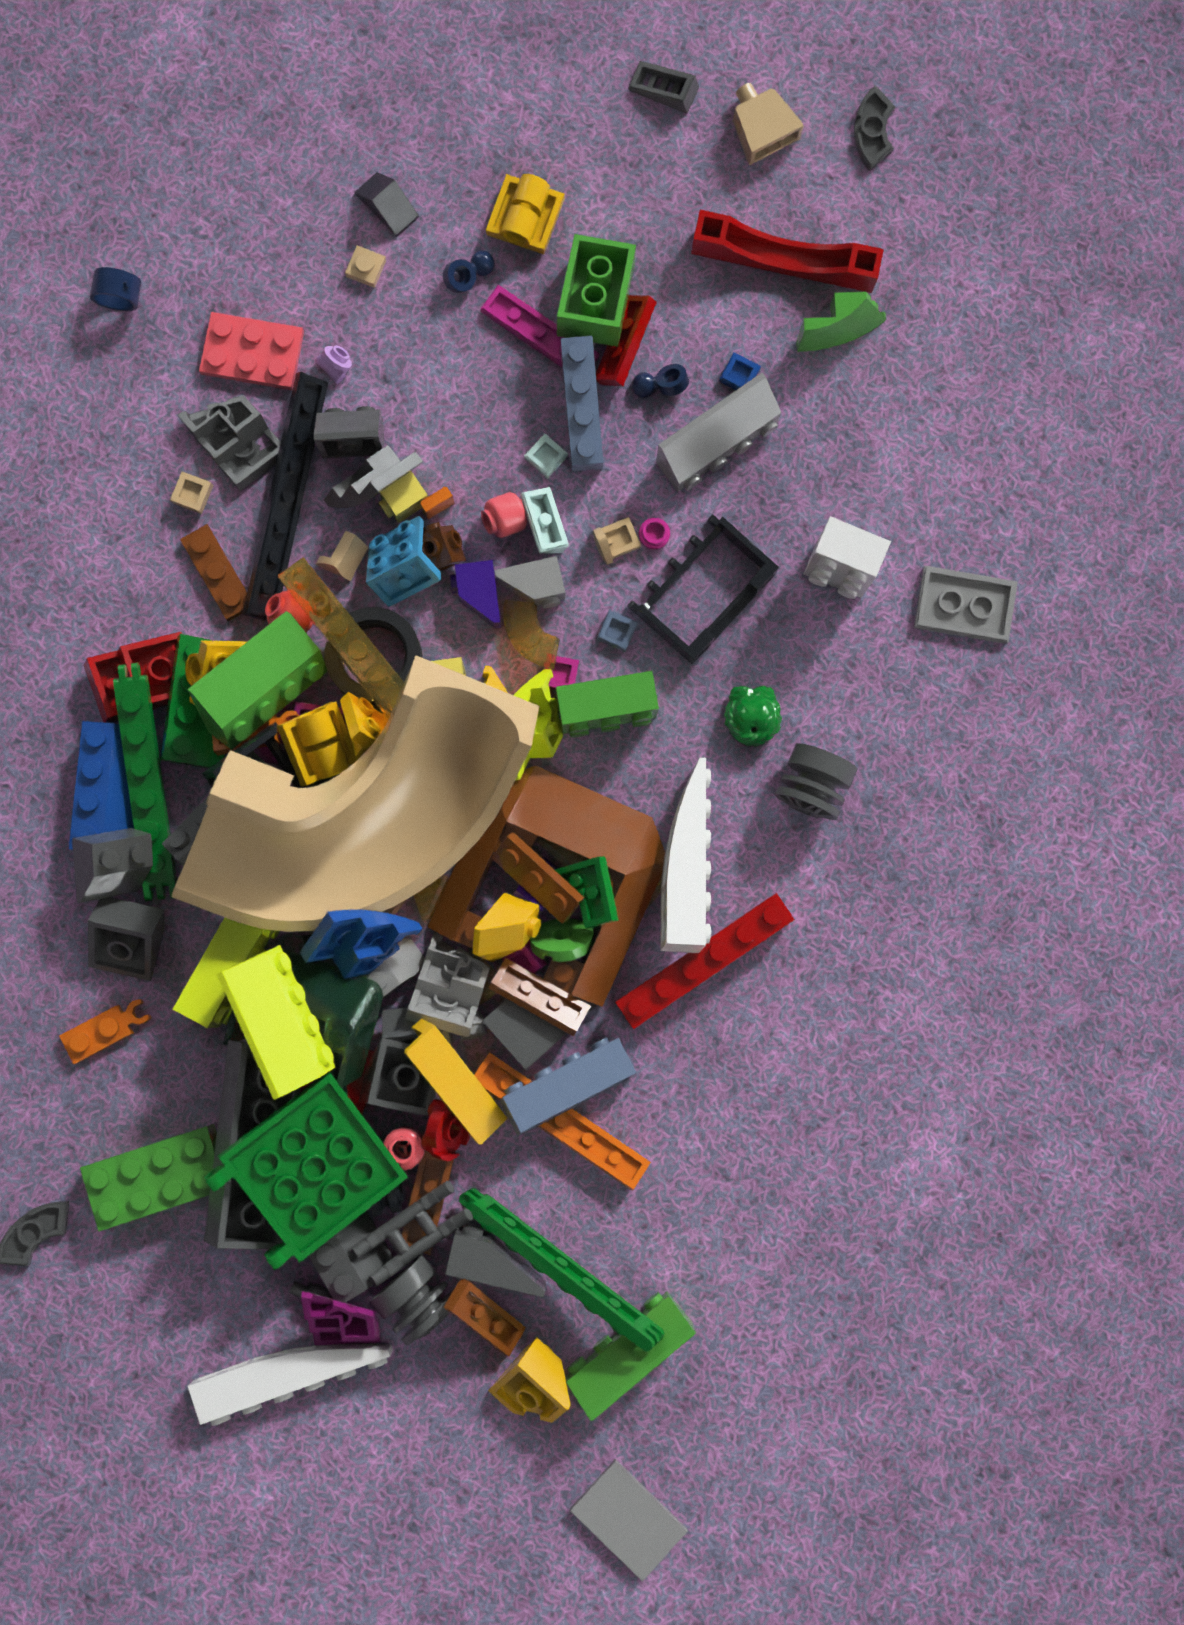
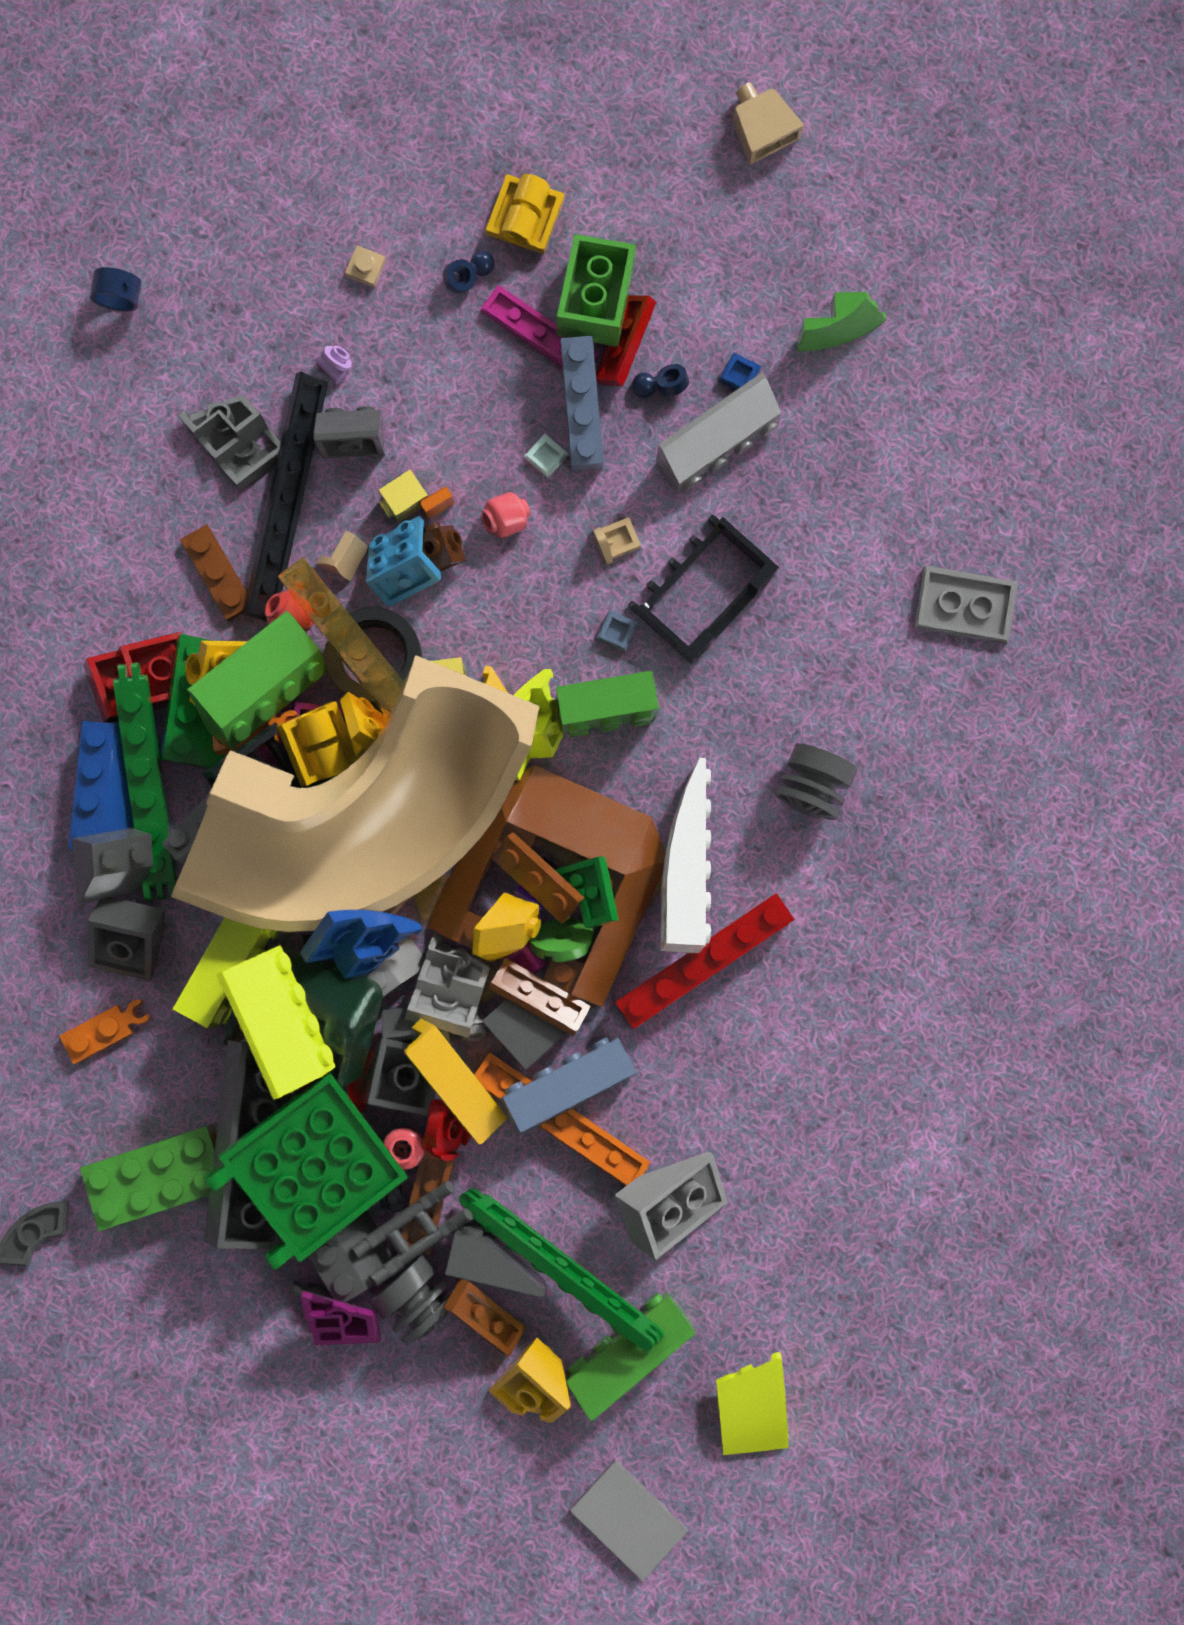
tan plate [170,471,213,514] -> none
white slope [188,1343,393,1426] -> none
coral plate [199,312,304,390] -> none
slope [324,445,423,508] -> none
slope [354,172,419,237] -> none
dark purple slope [450,560,501,629] -> none
light grey slope [495,556,566,608] -> none
clear yellow tile [503,600,560,670] -> none
light aqua slope [520,487,569,554] -> none
dark pink plate [545,654,579,690] -> none
dark grey slope [628,61,699,114] -> none
dark pink plate [639,518,670,550] -> none
red arch [691,209,884,293] -> none
green hair [724,686,782,747] -> none
white brick [803,516,891,599] -> none
dark grey tile [854,85,896,171] -> none
none -> light grey slope [615,1151,728,1260]
none -> neon yellow slope [716,1352,789,1455]

